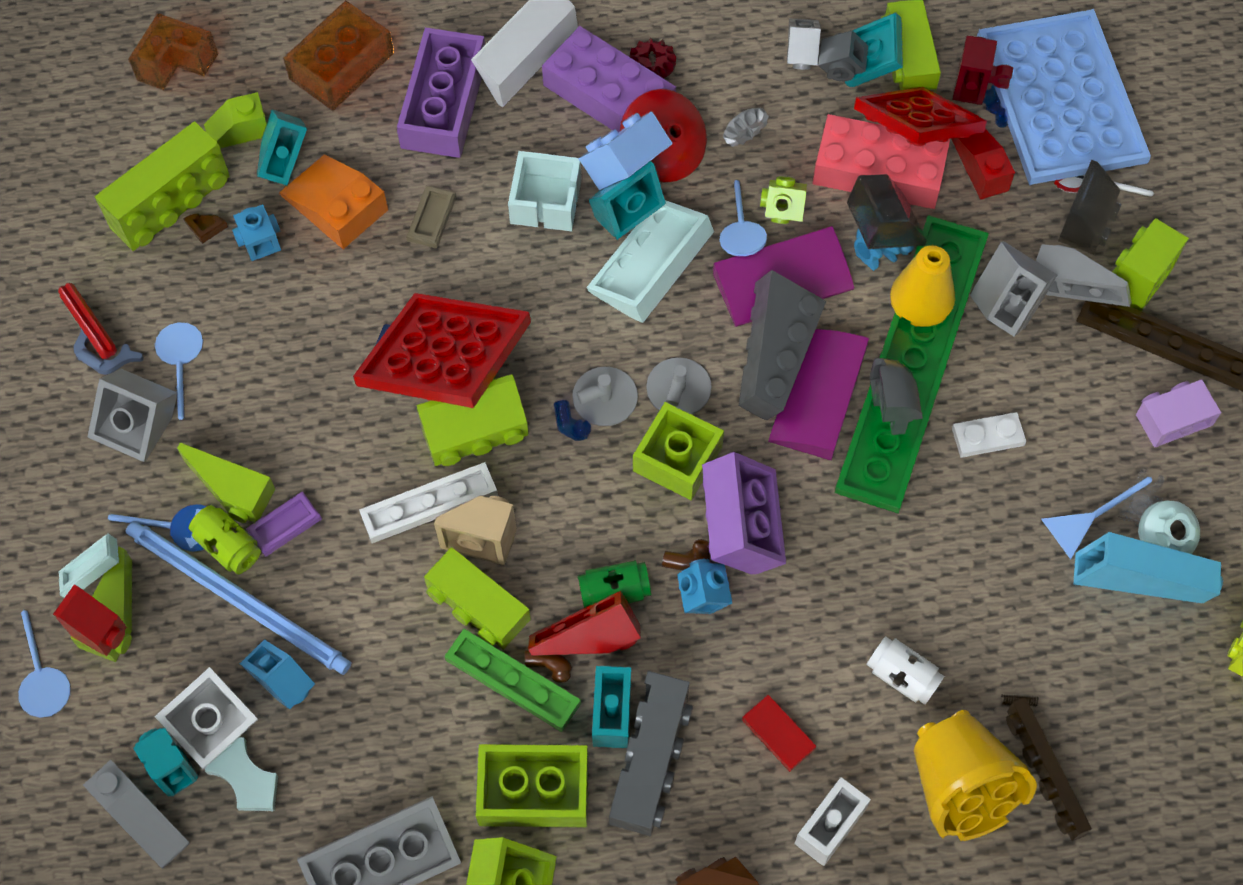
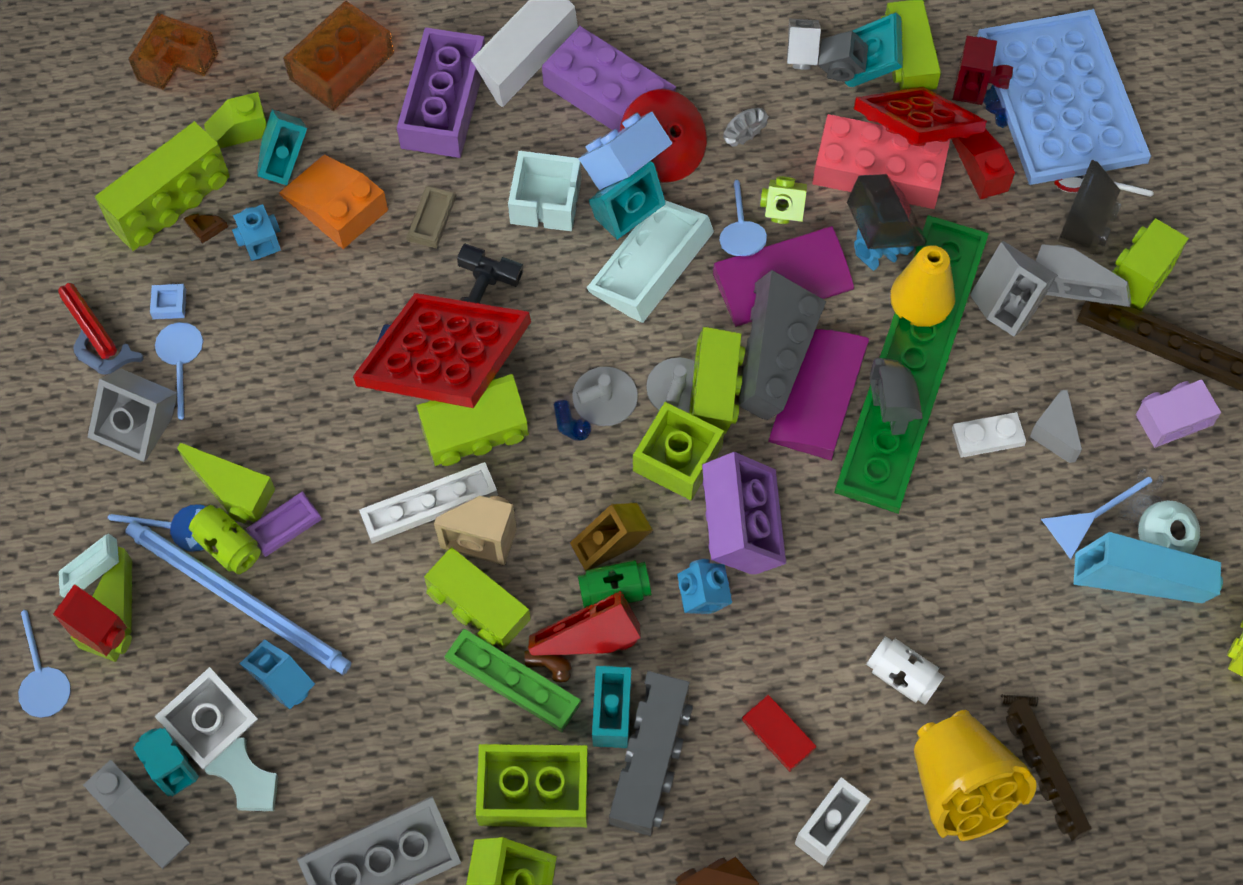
dark red gear [629,38,676,79] -> none
reddish brown arm [662,539,711,571] -> none
none -> light blue plate [150,284,186,319]
none -> black bar [457,243,523,304]
none -> pearl gold slope [570,503,653,570]
none -> lime brick [689,327,745,434]
none -> light grey slope [1030,390,1082,463]

